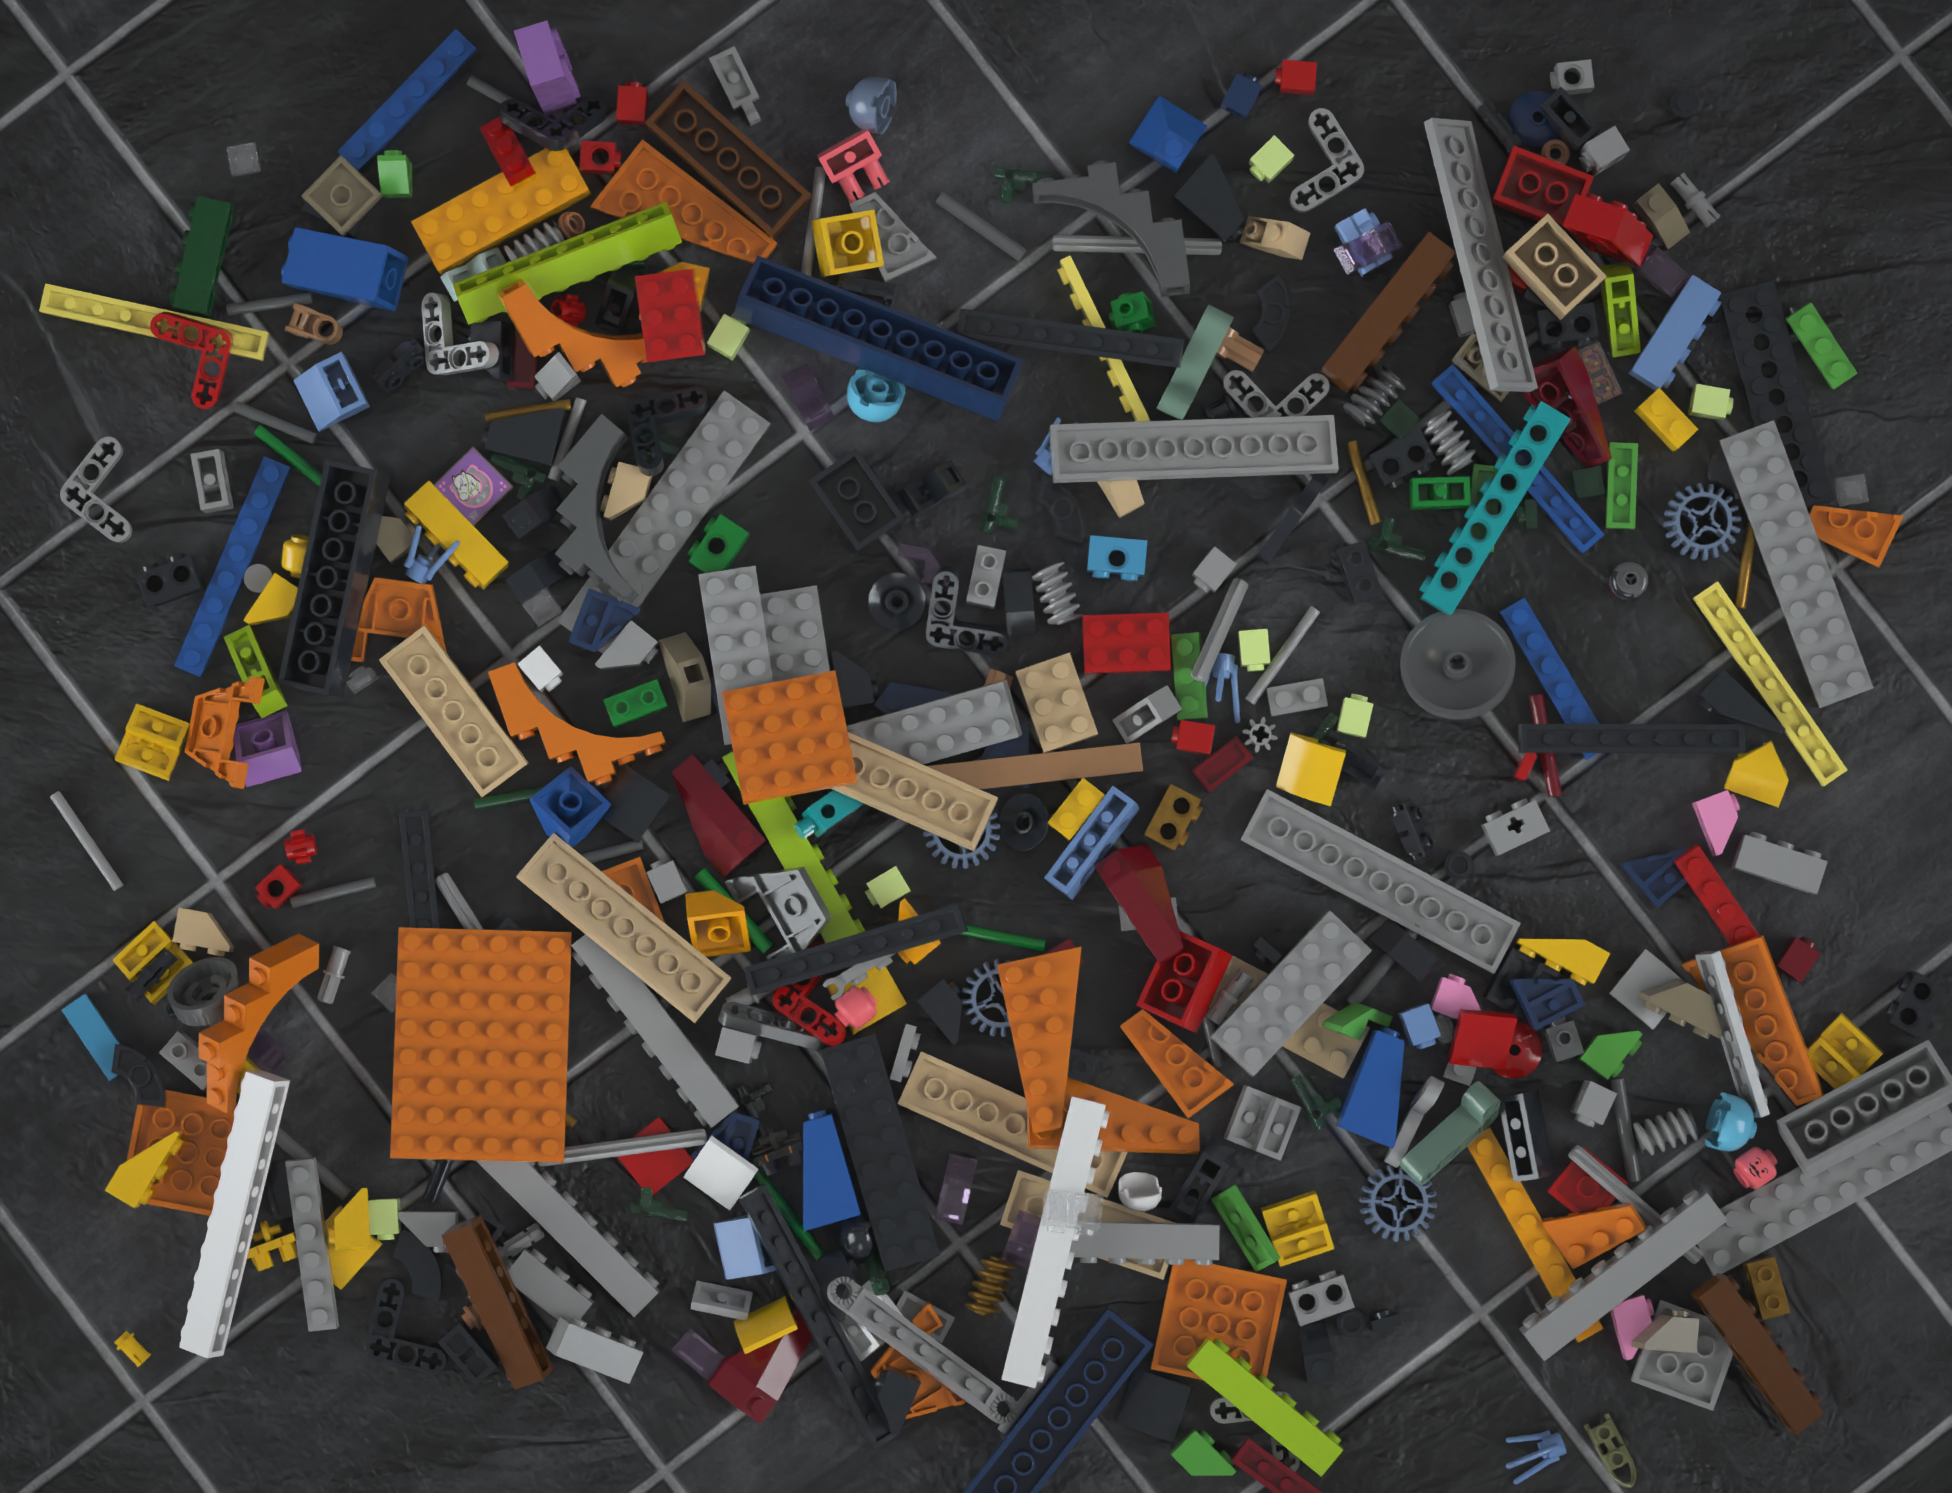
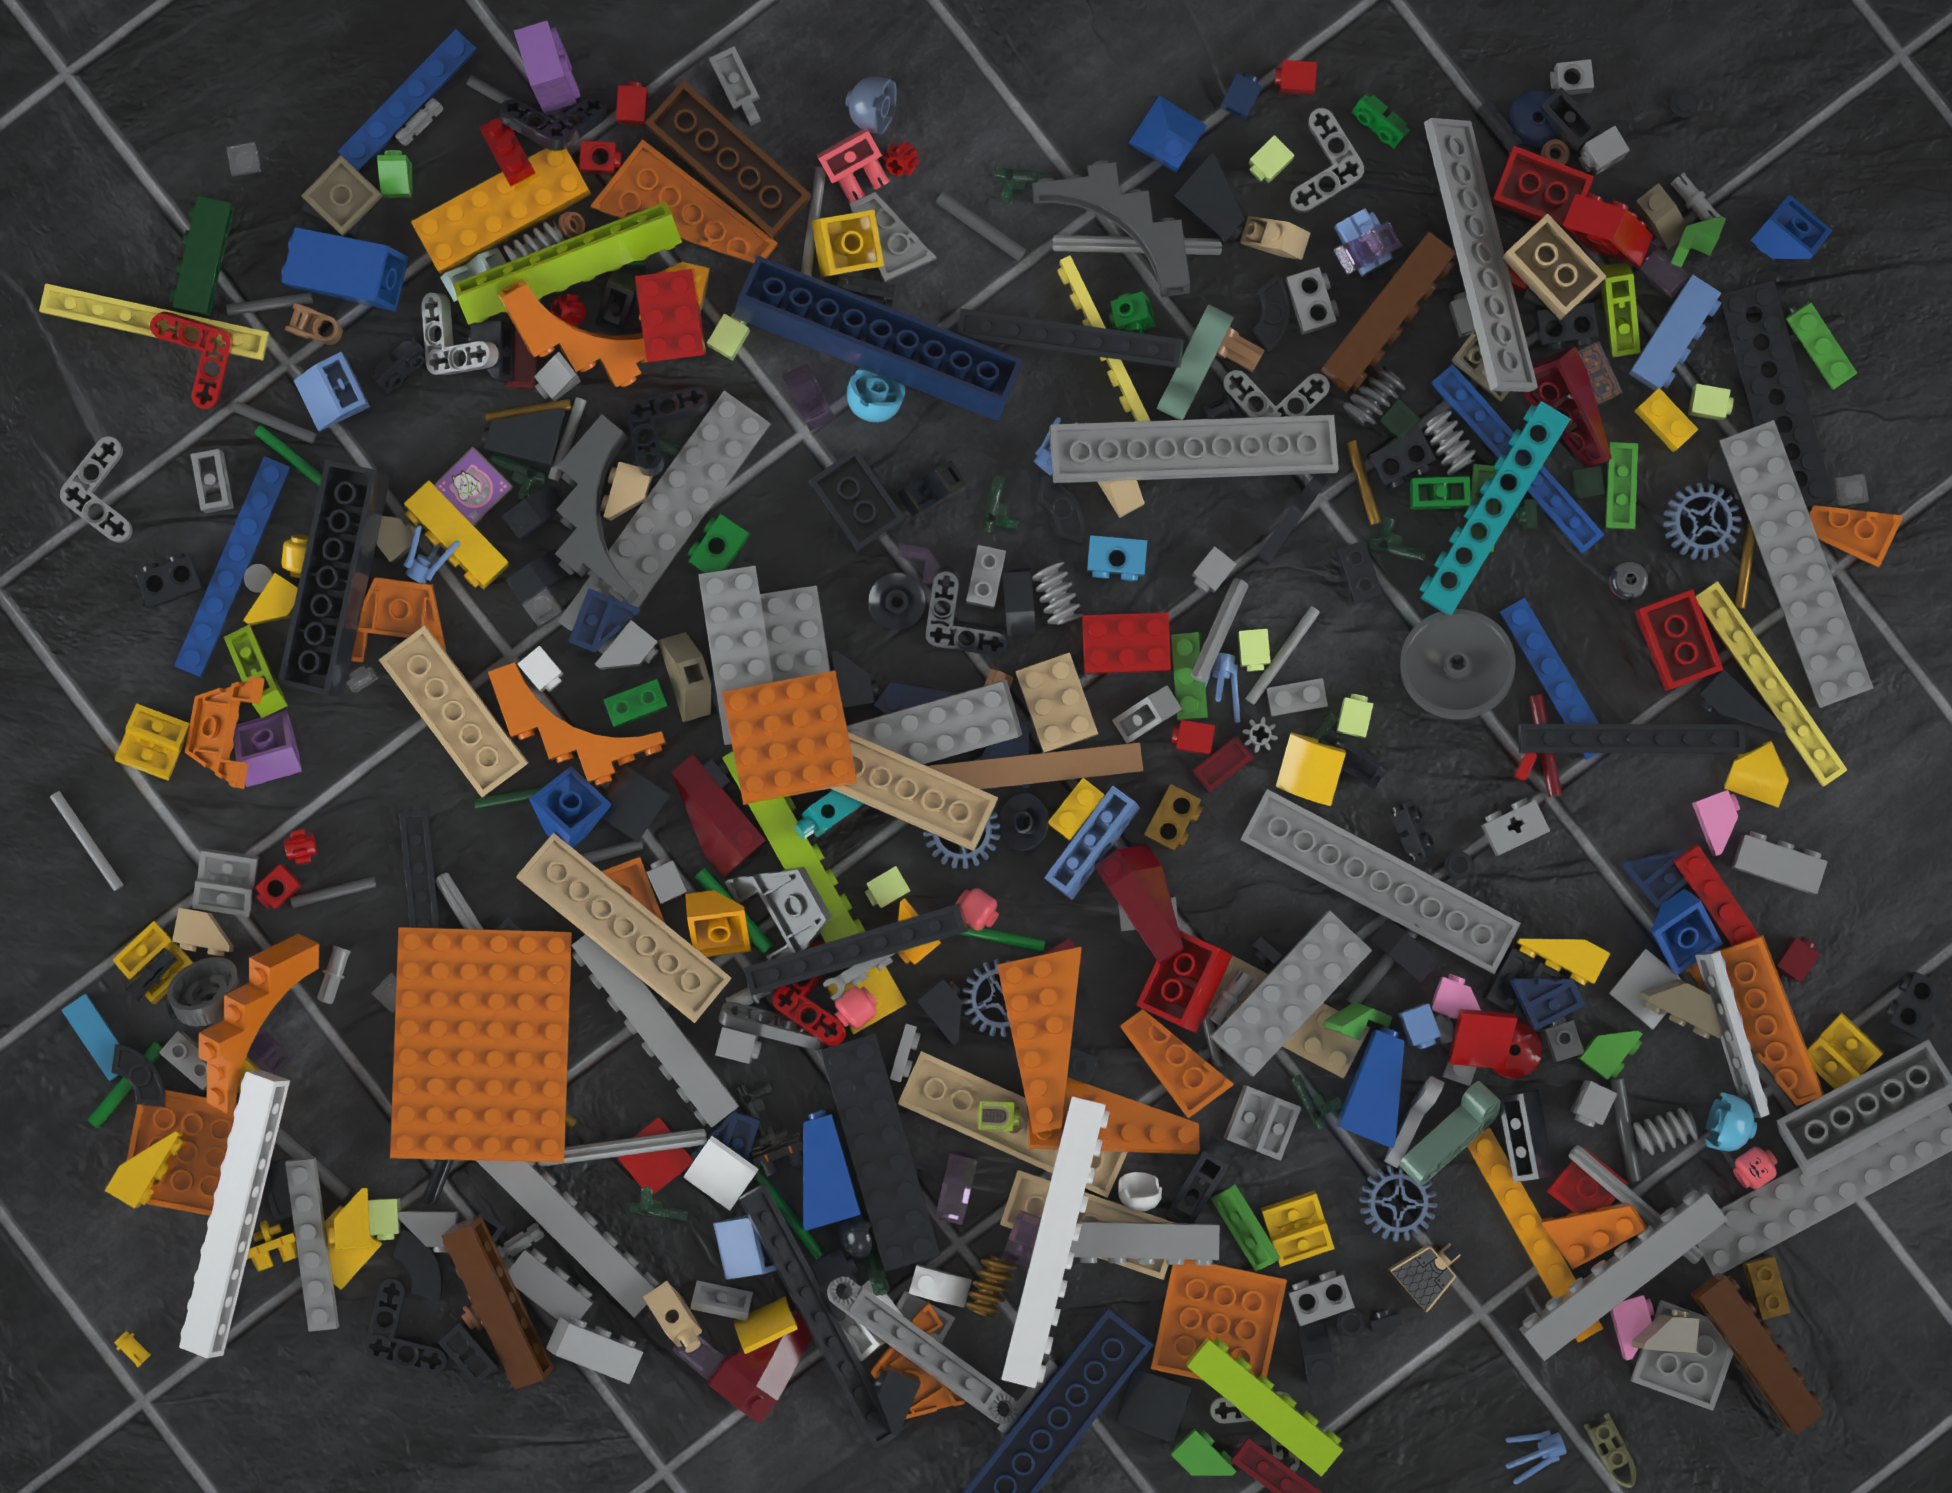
clear brick [1041,1189,1103,1235] -> none
none -> green piece [87,1041,163,1128]
none -> light grey slope [192,848,259,917]
none -> light grey axle [395,98,443,146]
none -> tan torso [643,1281,702,1352]
none -> red gear [882,141,920,177]
none -> white slope [909,1264,972,1307]
none -> coral head [956,888,999,931]
none -> brick [978,1100,1020,1131]
none -> light grey brick [1285,267,1339,335]
none -> green hinge [1351,93,1410,149]
none -> torso [1389,1243,1461,1312]
none -> red brick [1635,589,1724,692]
none -> blue slope [1651,889,1723,976]
none -> bright green slope [1671,216,1726,267]
none -> blue slope [1750,195,1832,259]

